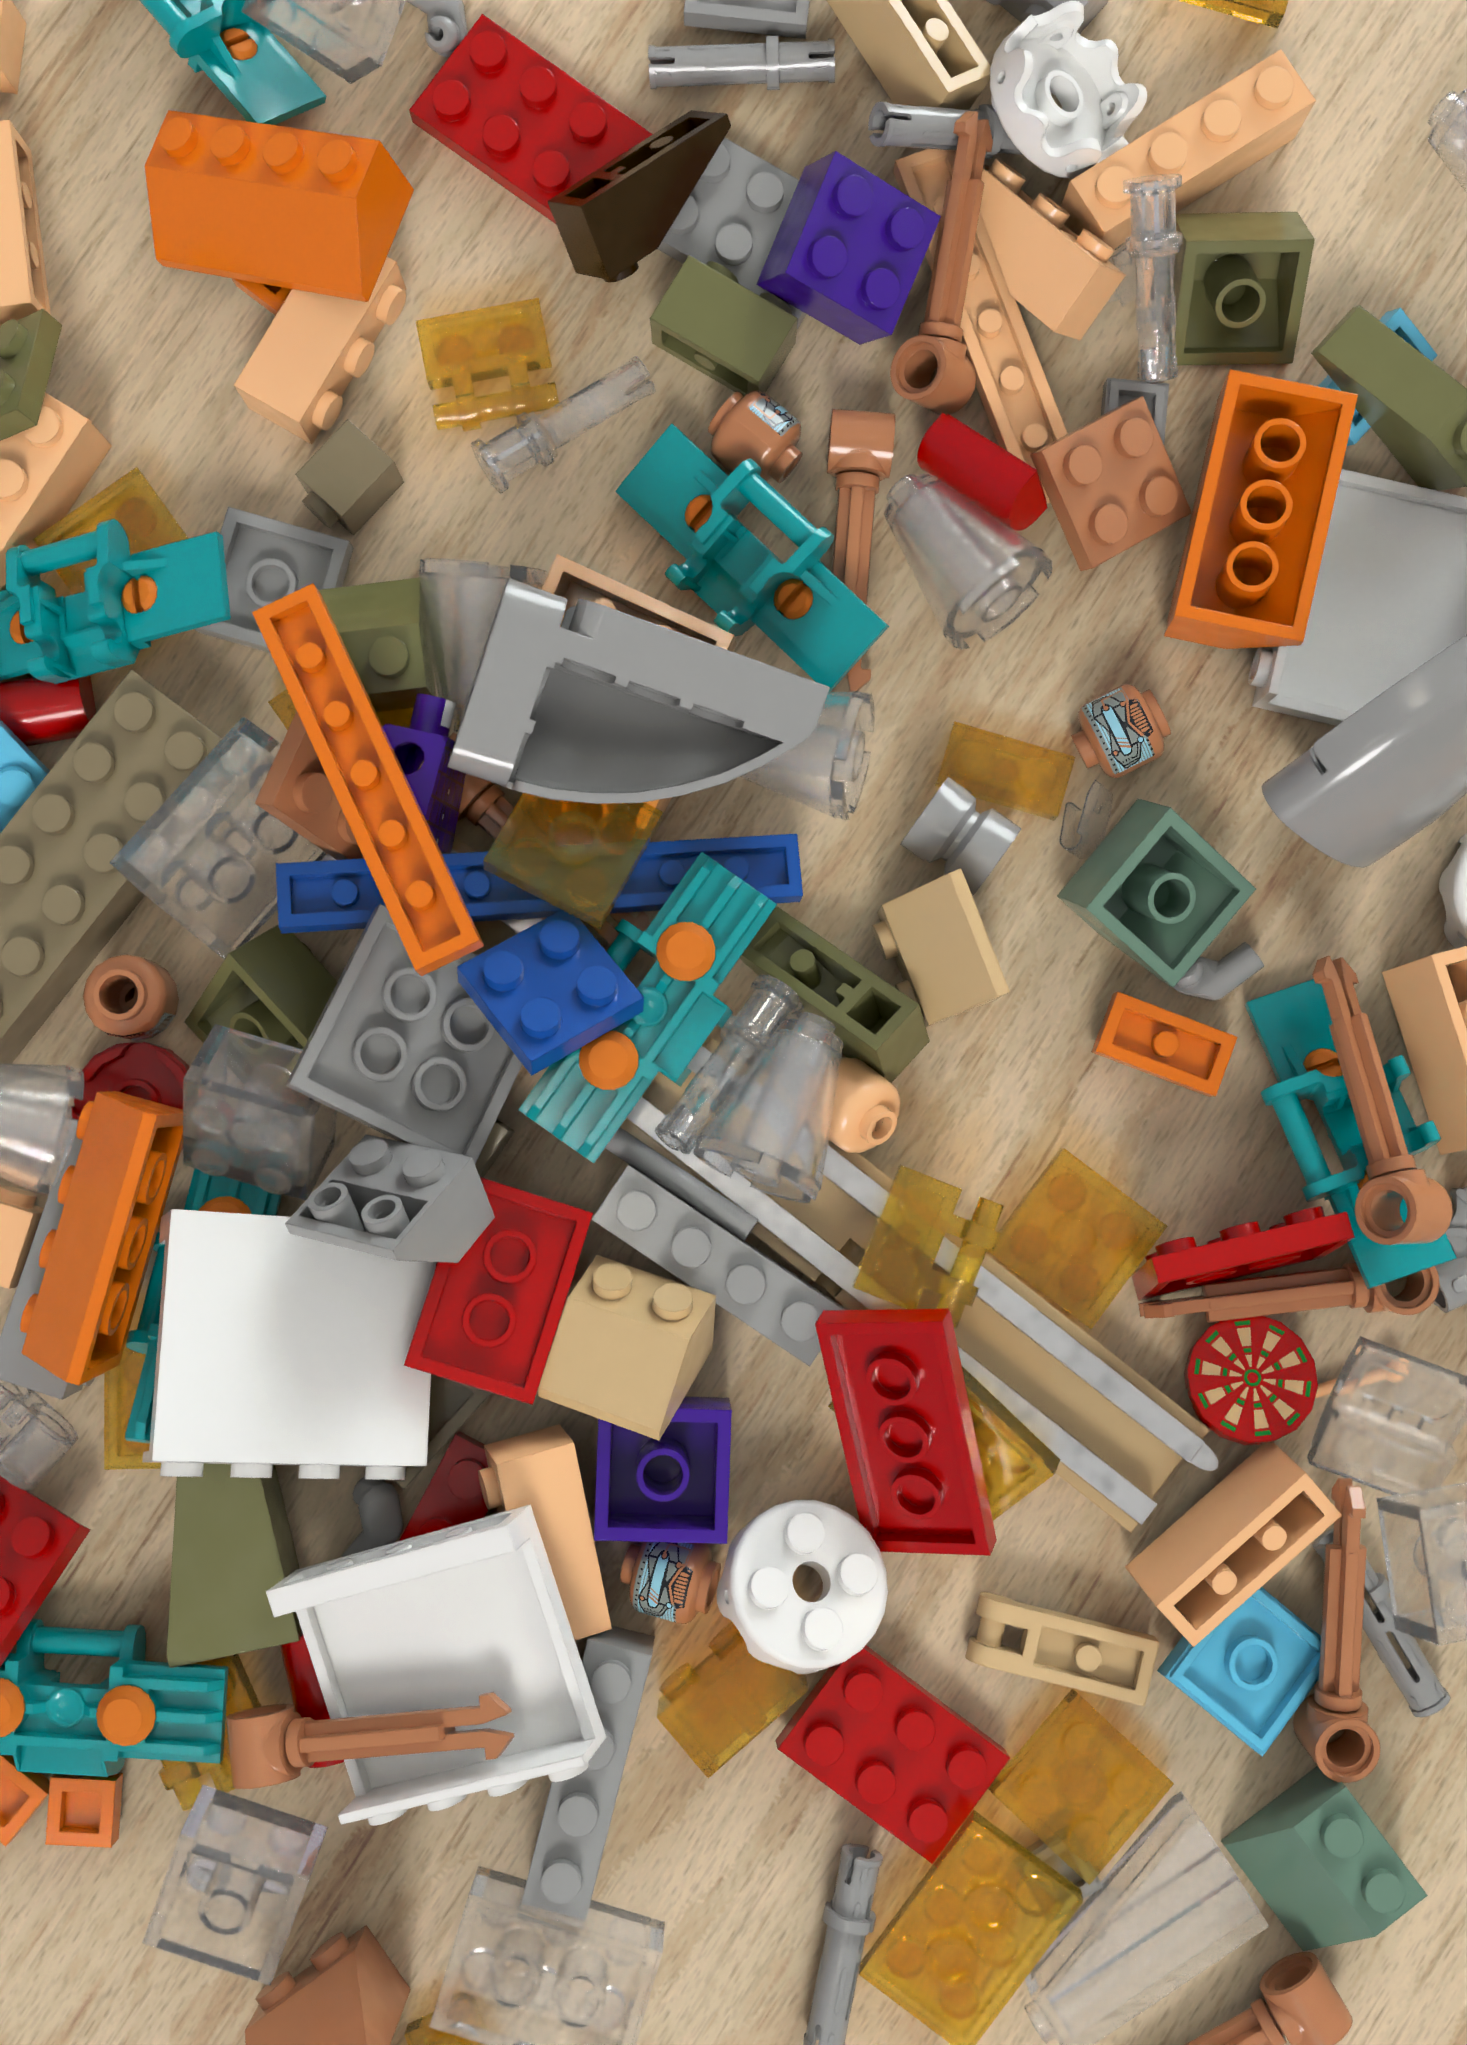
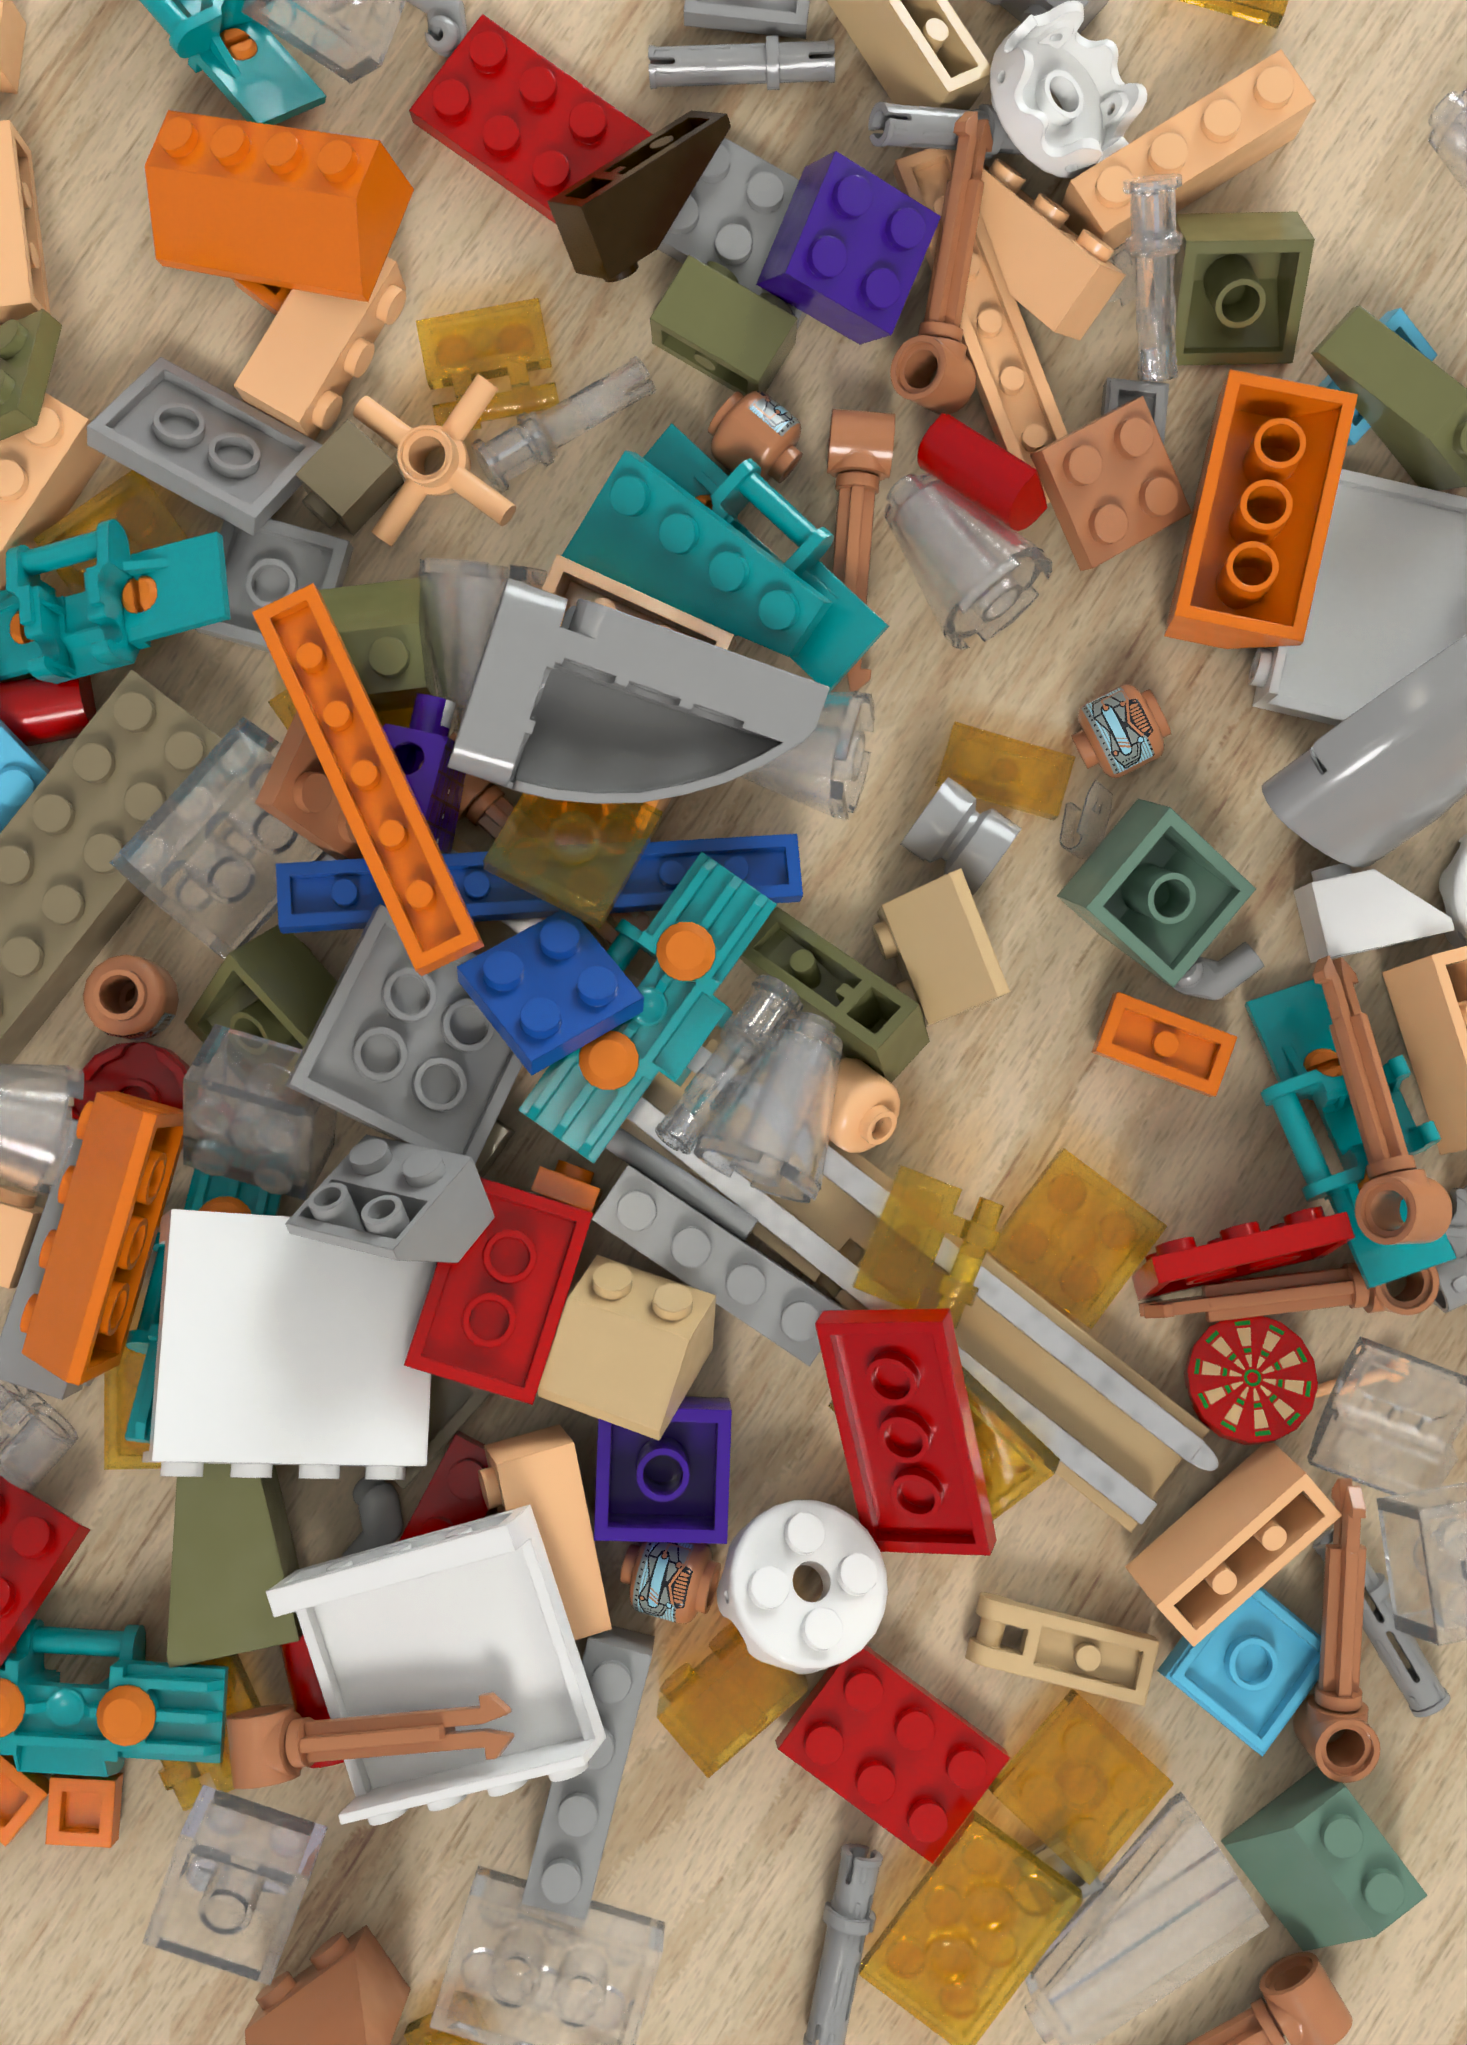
none -> light grey plate [87,357,322,536]
none -> light nougat bar [353,374,516,546]
none -> orange plate [531,1160,603,1214]
none -> teal wing [562,450,833,657]
none -> white slope [1293,863,1455,963]

